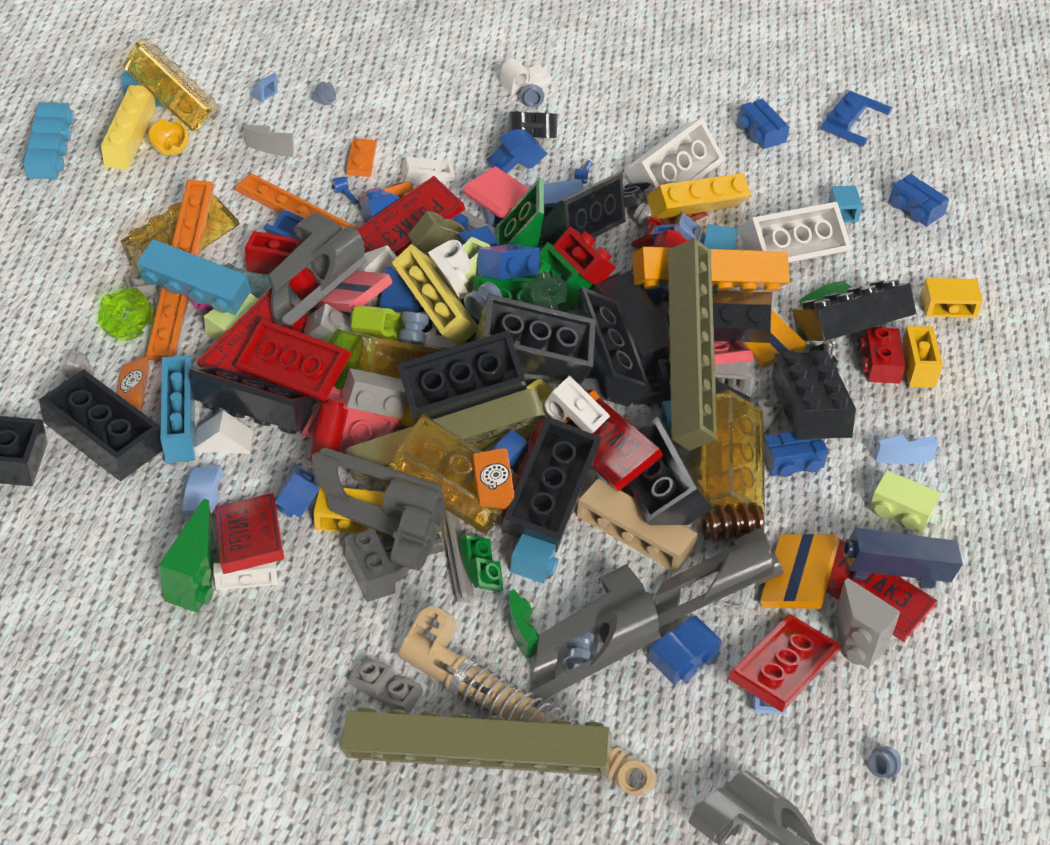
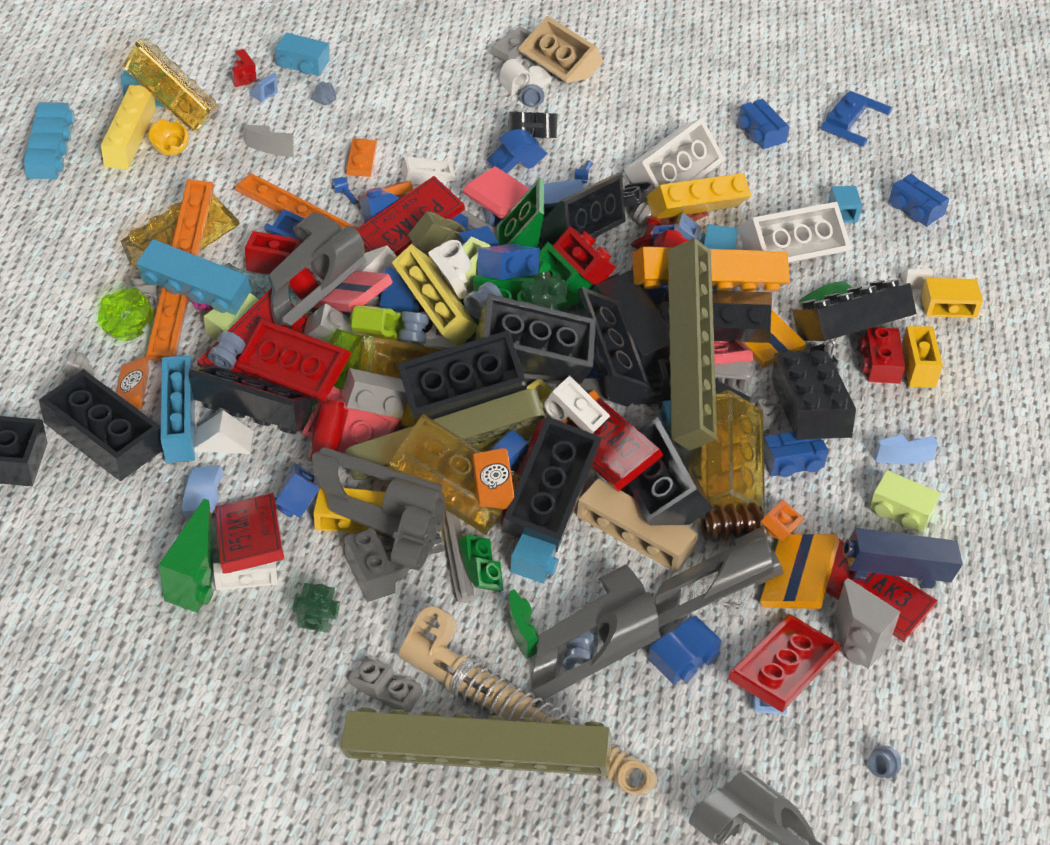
none -> sand blue wheel [208,331,246,370]
none -> red bracket [232,48,257,87]
none -> dark azure brick [275,33,330,76]
none -> clear green brick [293,583,340,633]
none -> light grey plate [491,26,532,61]
none -> tan slope [518,16,604,83]
none -> orange plate [761,499,805,542]
none -> white slope [900,269,933,289]

